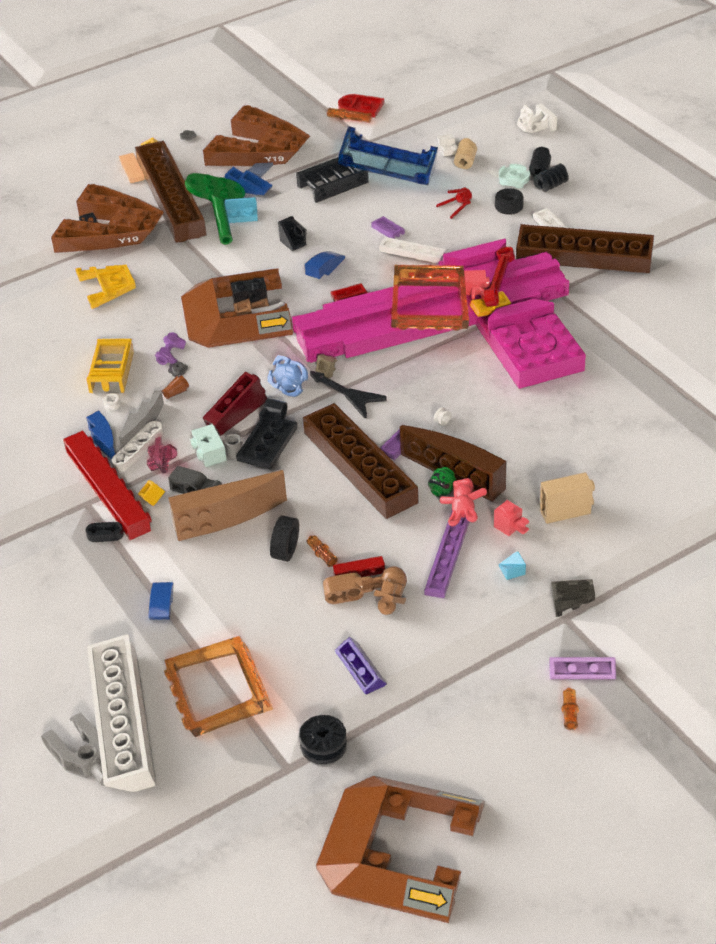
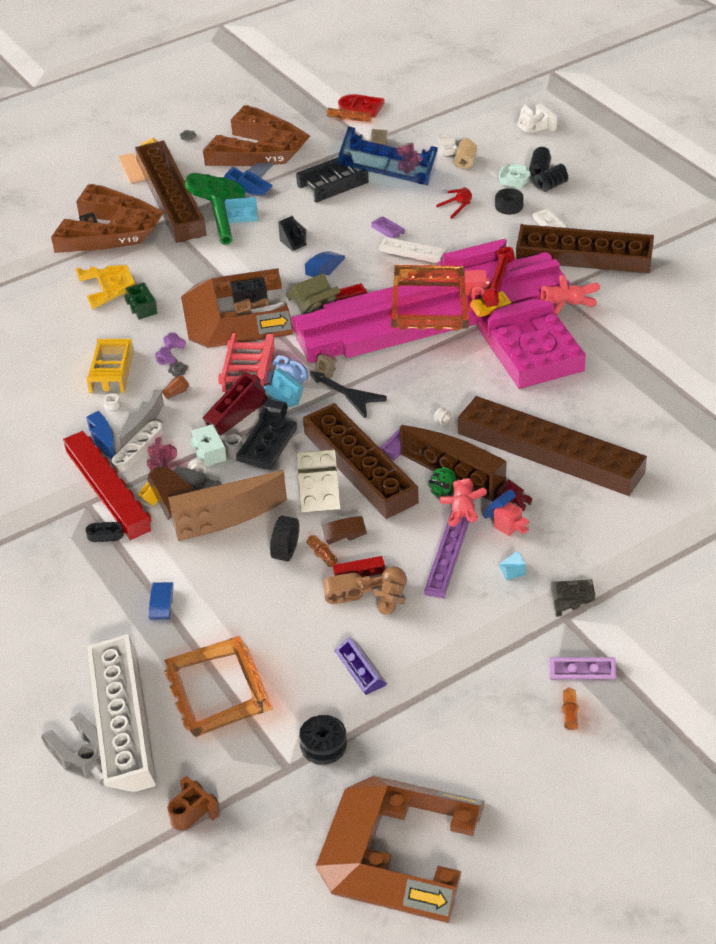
tan brick [540,472,595,524] -> none
none -> dark green brick [124,283,158,320]
none -> reddish brown slope [147,466,197,520]
none -> dark orange pin [167,776,219,830]
none -> white bush [188,459,207,475]
none -> coral fence [218,333,275,392]
none -> medium azure bracket [263,368,304,408]
none -> olive bracket [286,273,340,314]
none -> bracket [297,449,340,512]
none -> reddish brown slope [322,516,367,545]
none -> dark tan tile [371,129,388,145]
none -> clear pink hips [397,142,422,174]
none -> reddish brown brick [458,396,647,496]
none -> blue slope [483,490,516,519]
none -> dark red plate [496,479,533,511]
none -> coral animal [540,275,601,315]

